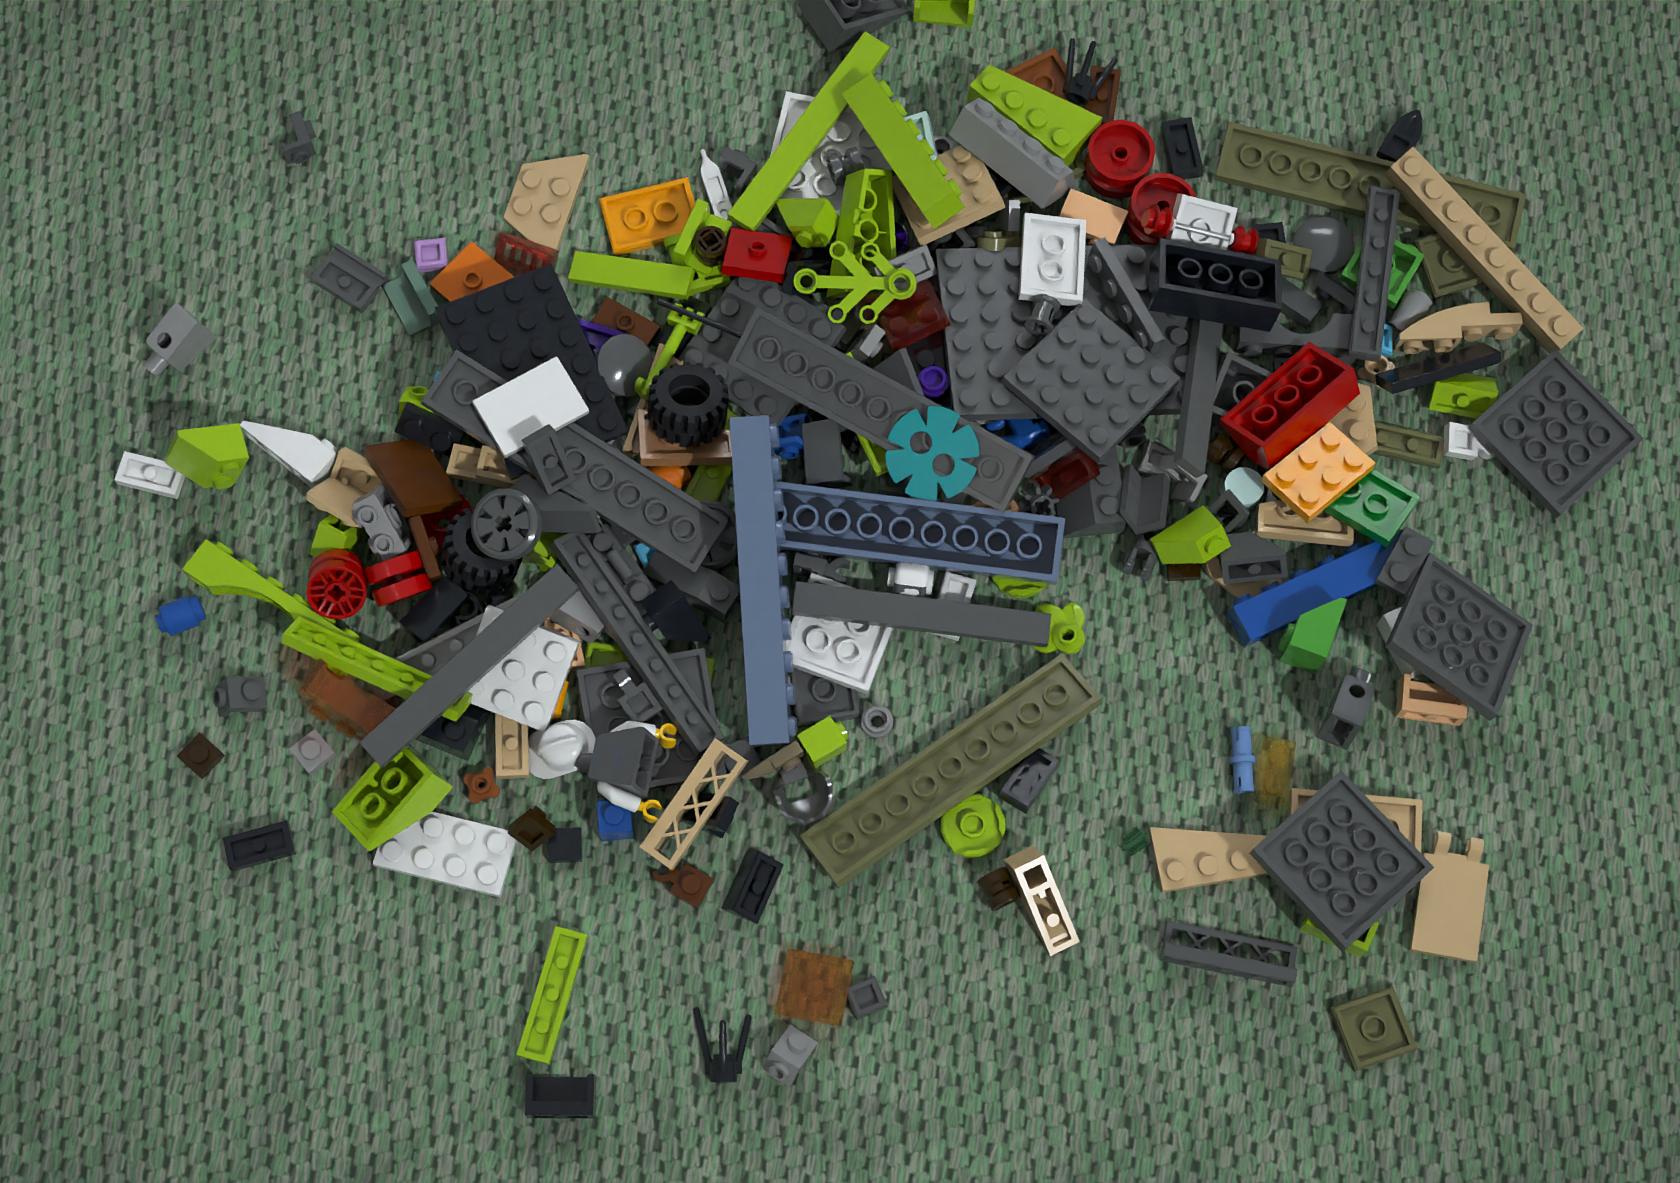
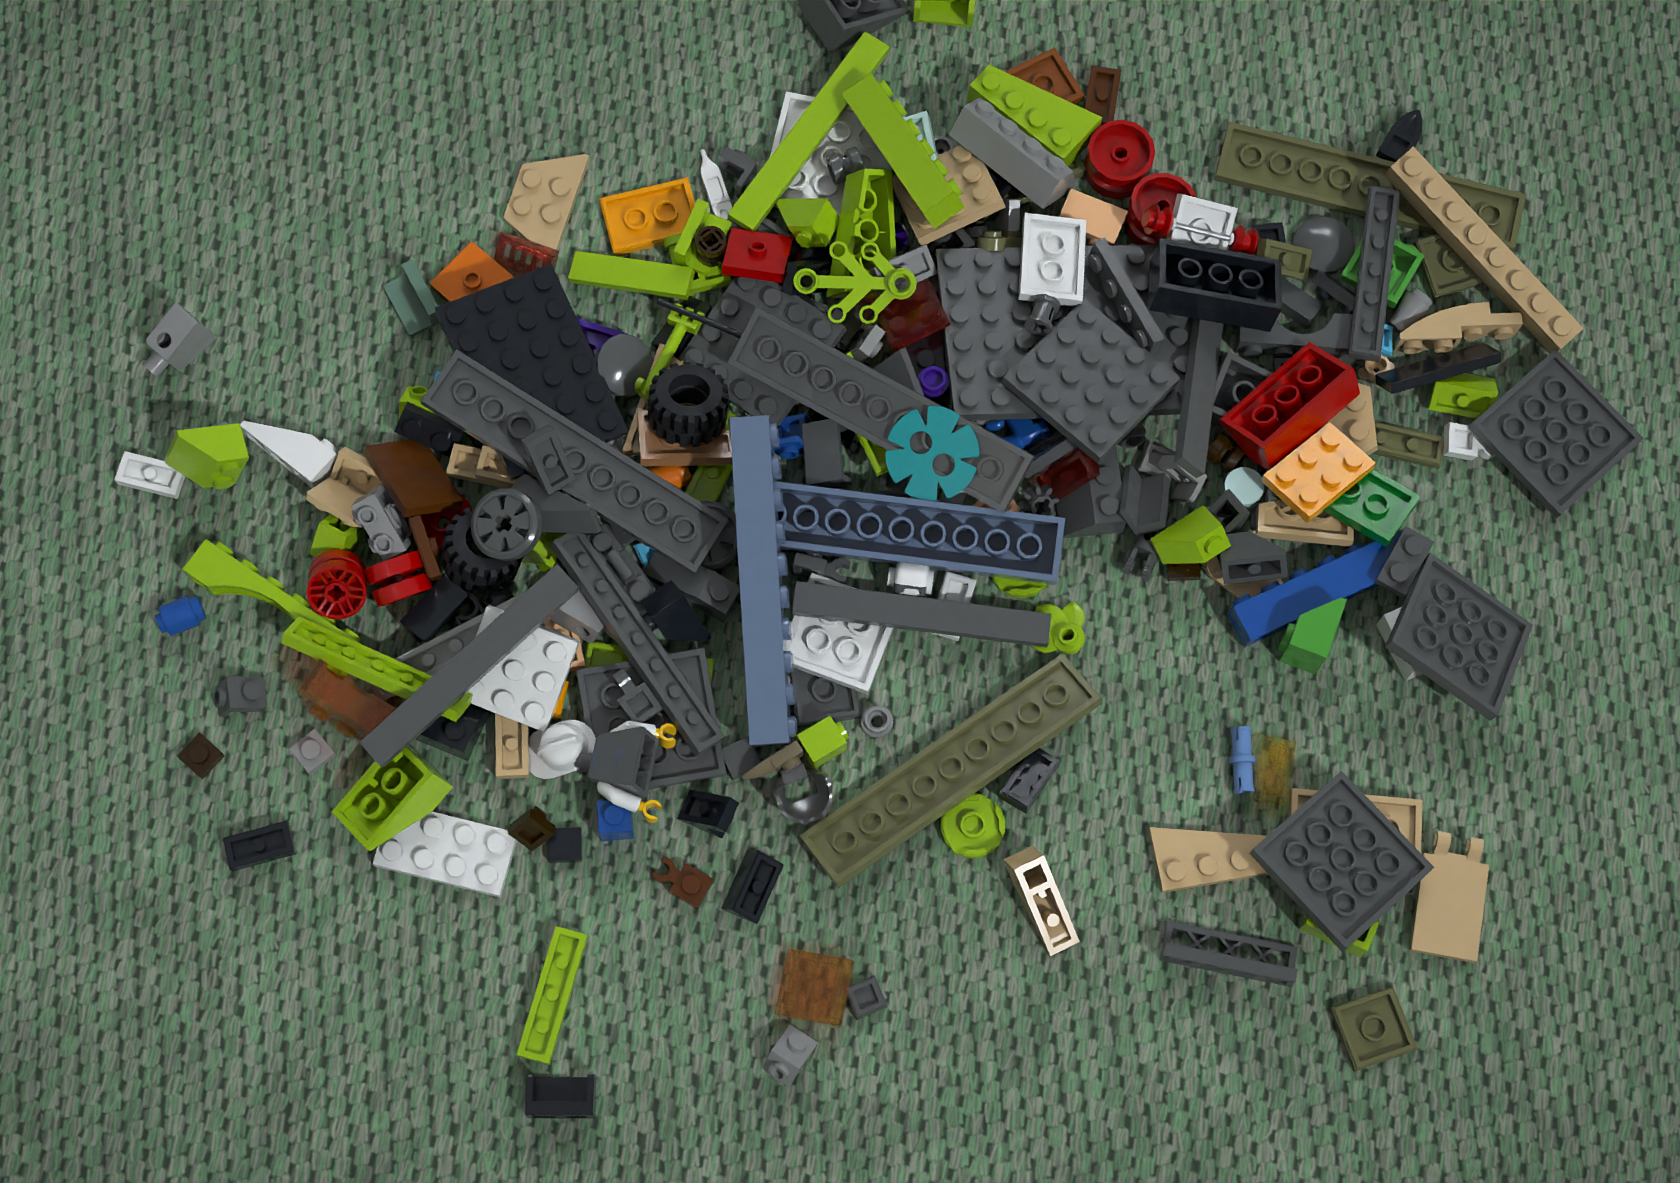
dark grey bracket [281,111,317,164] -> none
dark grey plate [310,243,388,313] -> none
lavender tile [414,238,448,272] -> none
dark orange plate [463,767,500,804] -> none
white tile [472,356,589,459] -> none
reddish brown plate [591,297,661,348] -> none
tan fence [640,738,748,870] -> none
black plant [693,1007,752,1083] -> none
dark brown wheel [977,867,1021,911] -> none
black plant [1062,38,1118,105] -> none
clear green plate [1119,826,1151,856] -> none
black plate [1160,117,1204,180] -> none
dark grey torso [1317,668,1375,750] -> none
light nougat panel [1395,673,1467,726] -> none

